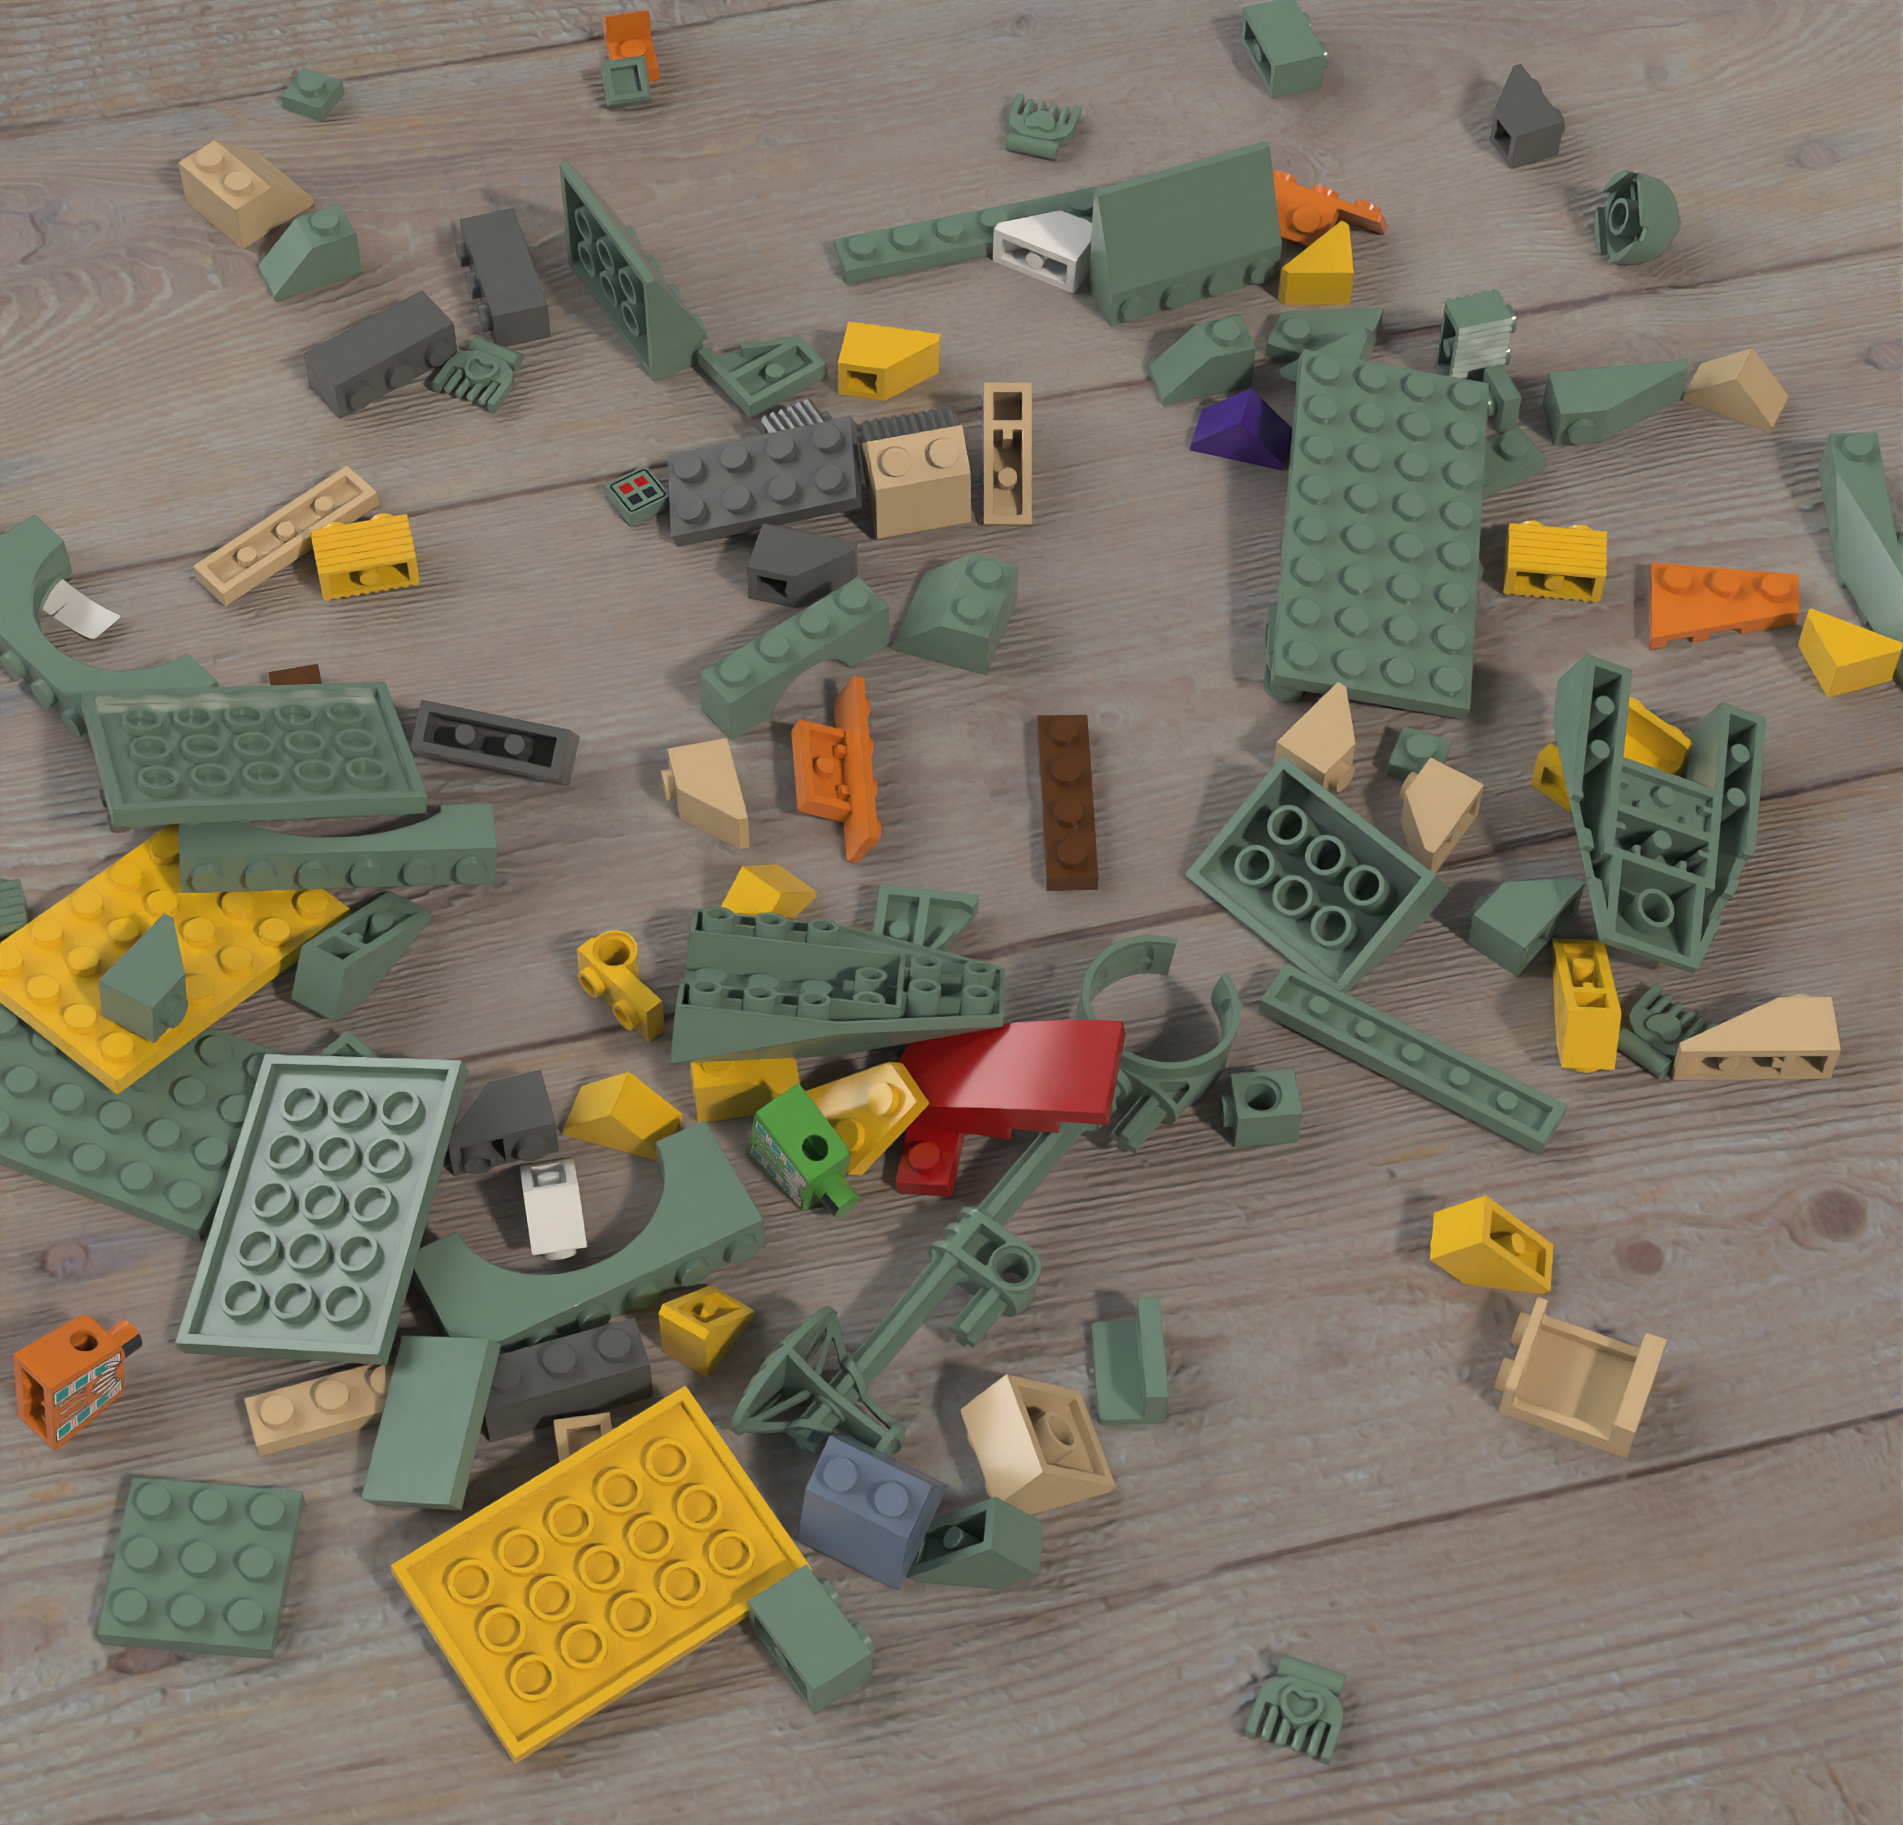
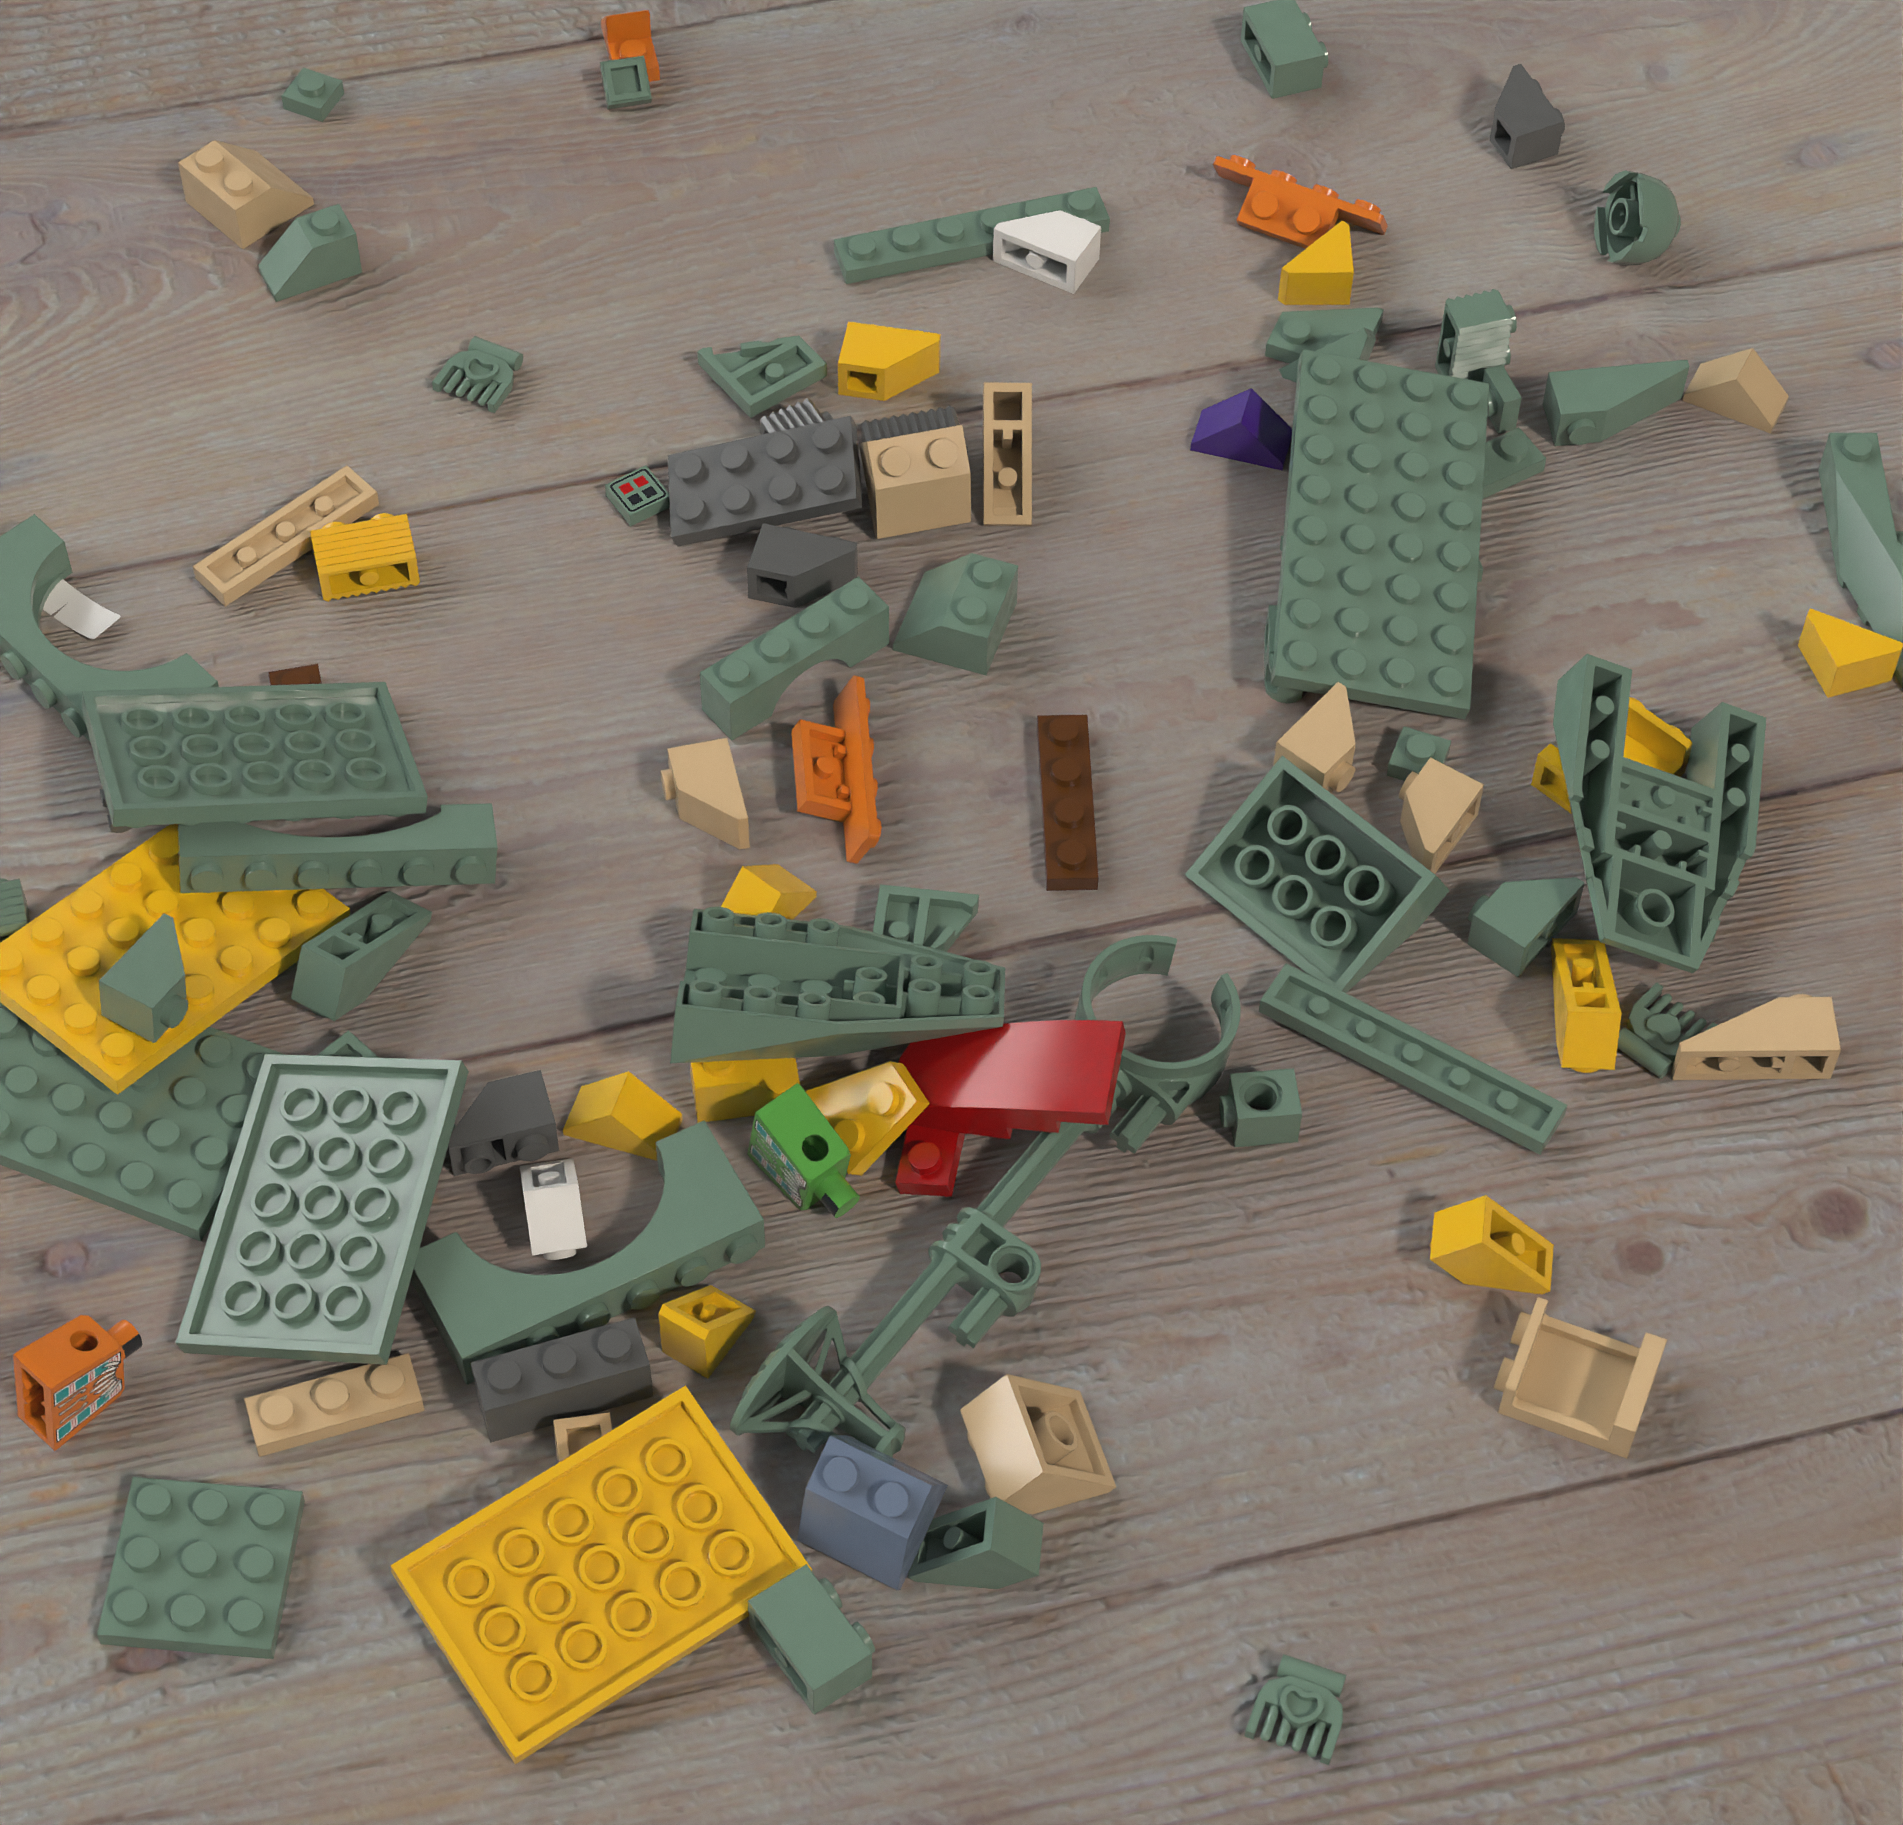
dark grey brick [304,290,458,419] -> none
sand green tile [361,1336,501,1510] -> none
dark grey brick [411,699,580,786] -> none
dark grey brick [455,208,551,347] -> none
sand green slope [559,161,707,382] -> none
yellow plate [577,930,665,1042] -> none
sand green piece [1006,93,1082,160] -> none
sand green slope [1088,141,1282,327] -> none
sand green panel [1091,1297,1169,1426] -> none
sand green slope [1148,315,1256,406] -> none
yellow brick [1503,521,1607,603] -> none
orange wing [1649,562,1800,650] -> none

